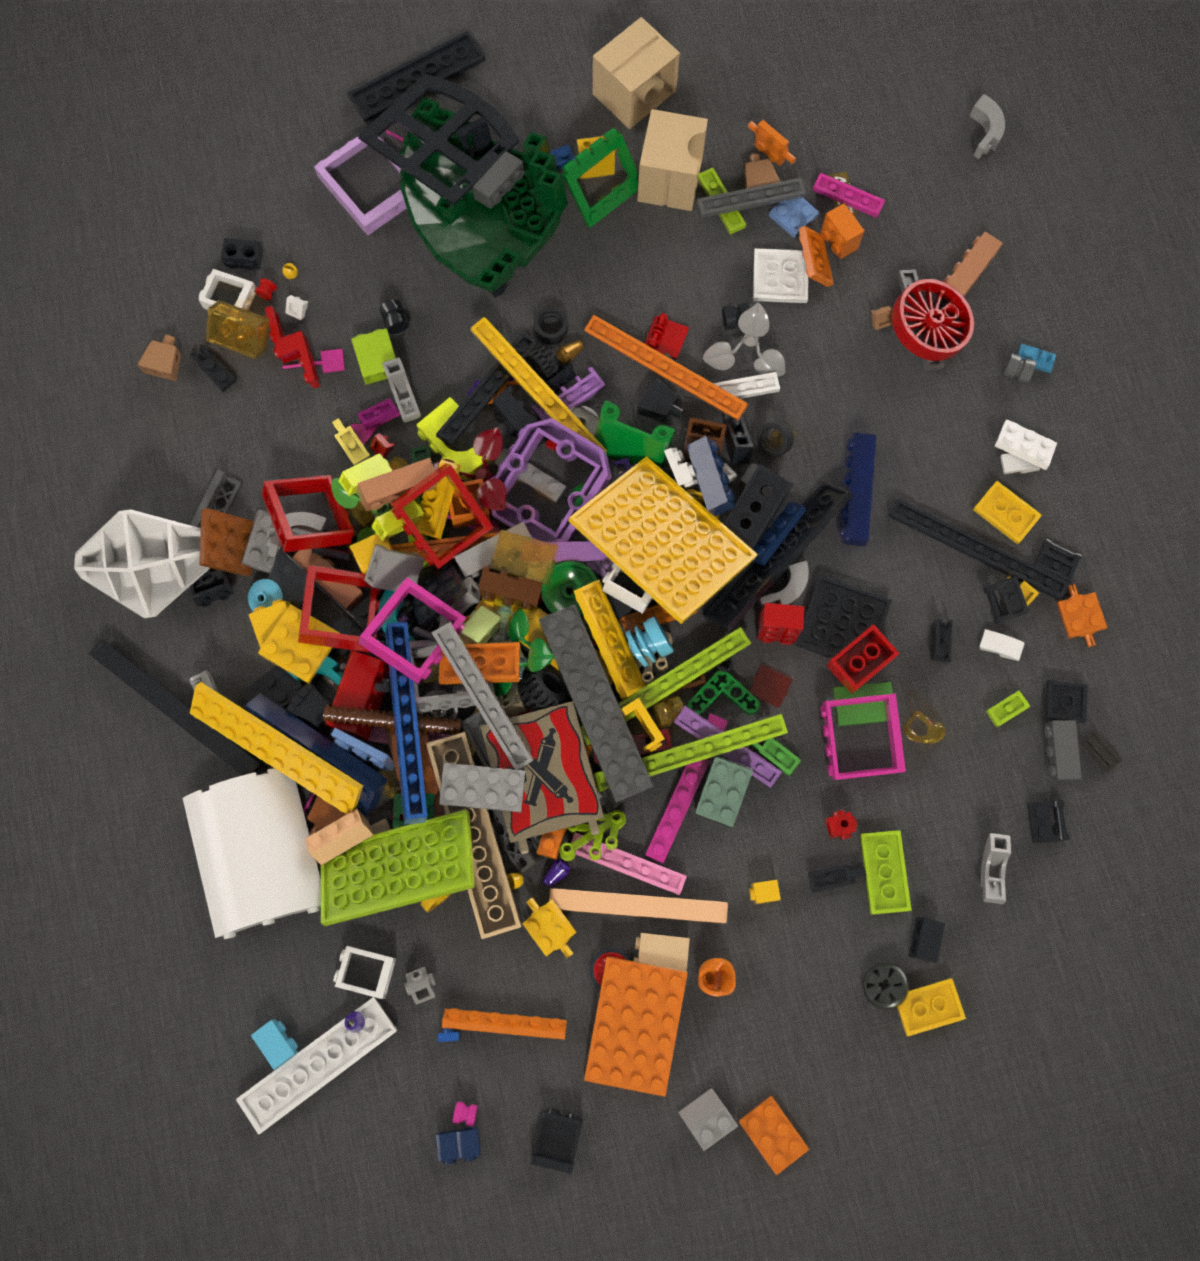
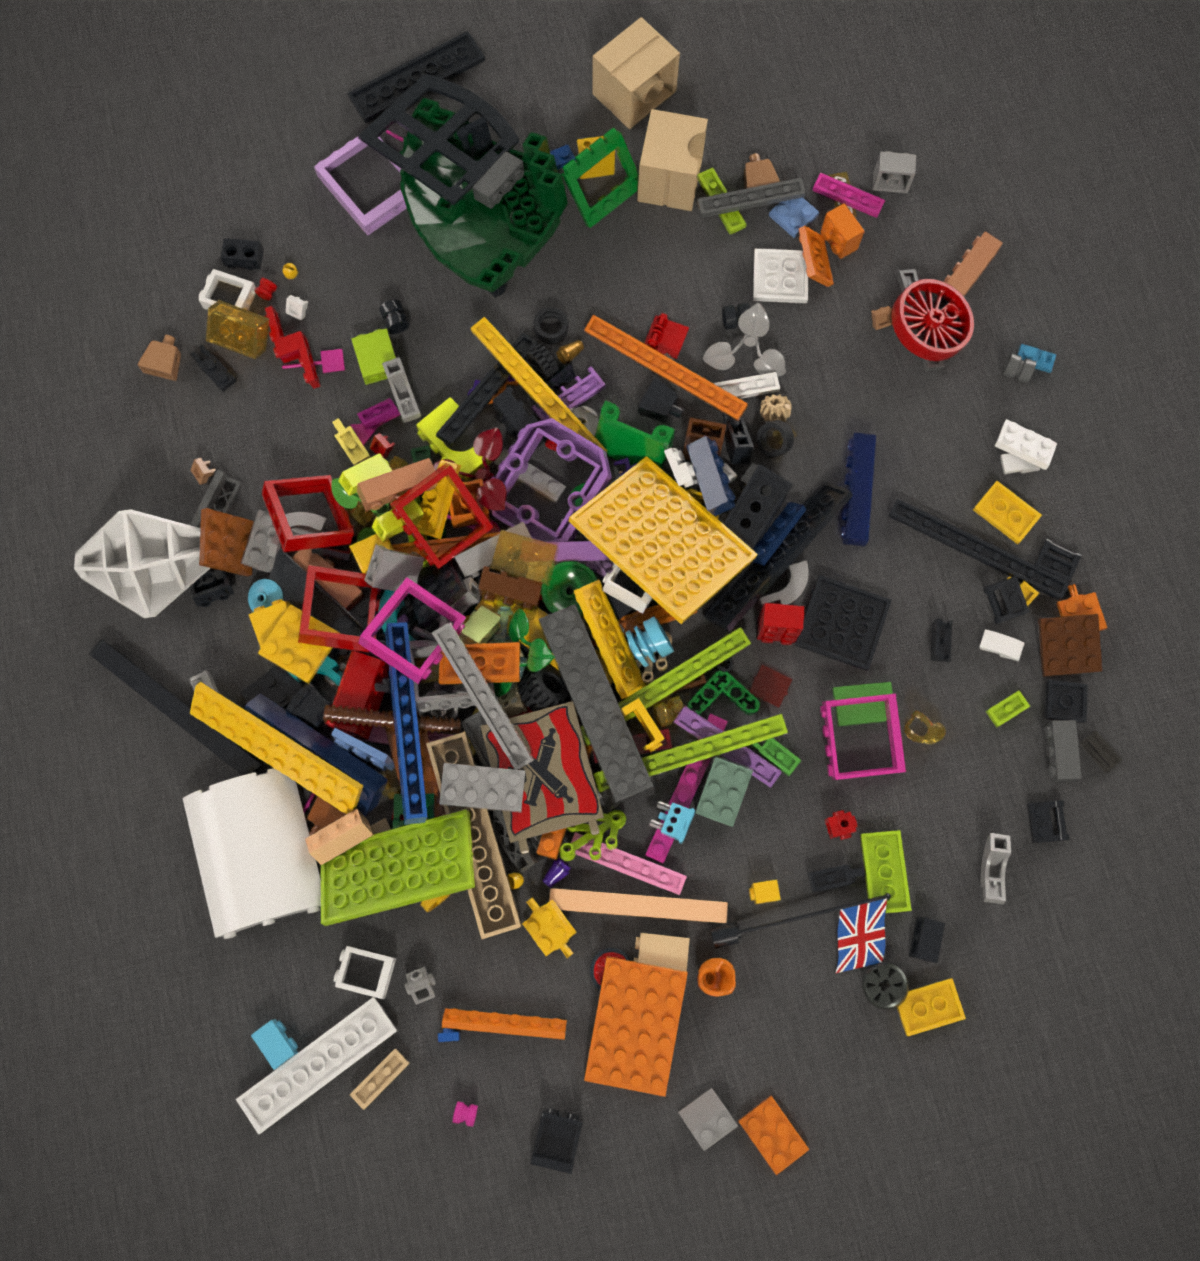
dark purple cone [344,1011,365,1033] -> none
dark blue brick [435,1127,481,1164] -> none
orange plate [748,120,797,166] -> none
red brick [826,624,900,694] -> none
light grey arch [970,94,1005,159] -> none
none -> medium nougat tile [191,458,216,485]
none -> tan plate [350,1048,410,1110]
none -> medium azure piece [650,801,695,844]
none -> flag [710,893,891,974]
none -> tan gear [760,394,791,422]
none -> light grey brick [872,151,916,193]
none -> reddish brown plate [1038,614,1102,676]

